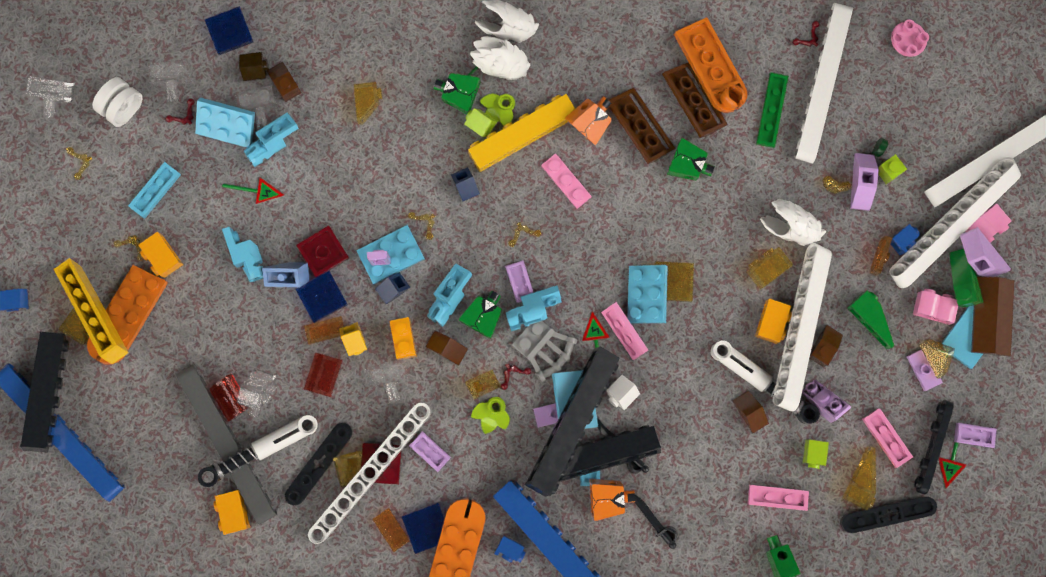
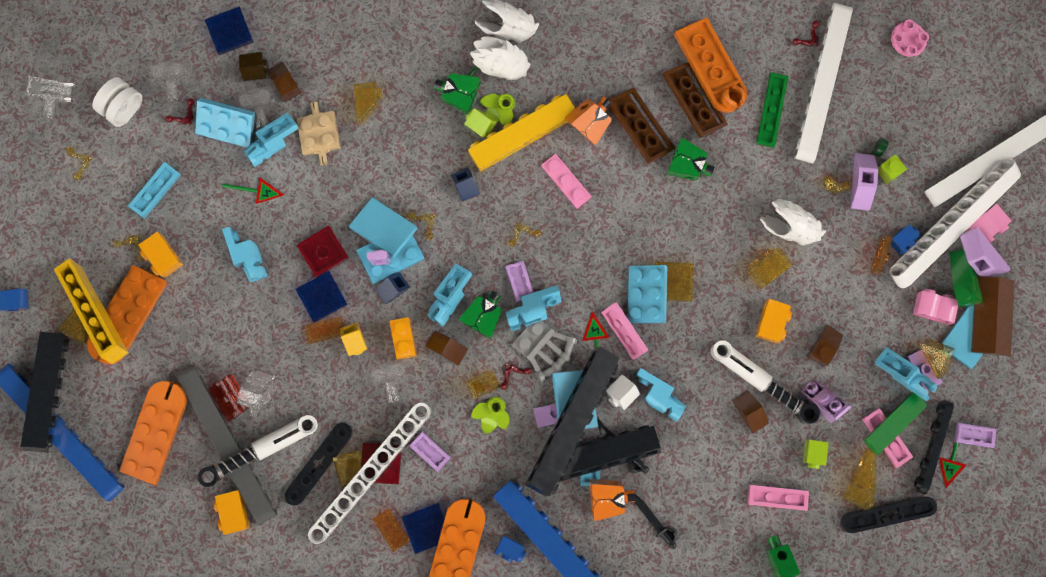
medium blue slope [262,262,309,288] -> none
clear red plate [304,352,343,397] -> none
white beam [773,243,832,411] -> none
green slope [847,290,894,350] -> none
none -> orange plate [119,381,187,485]
none -> tan plate [297,102,341,166]
none -> medium azure tile [349,197,417,258]
none -> medium azure plate [635,368,686,421]
none -> green tile [863,392,927,455]
none -> medium azure plate [875,347,937,401]

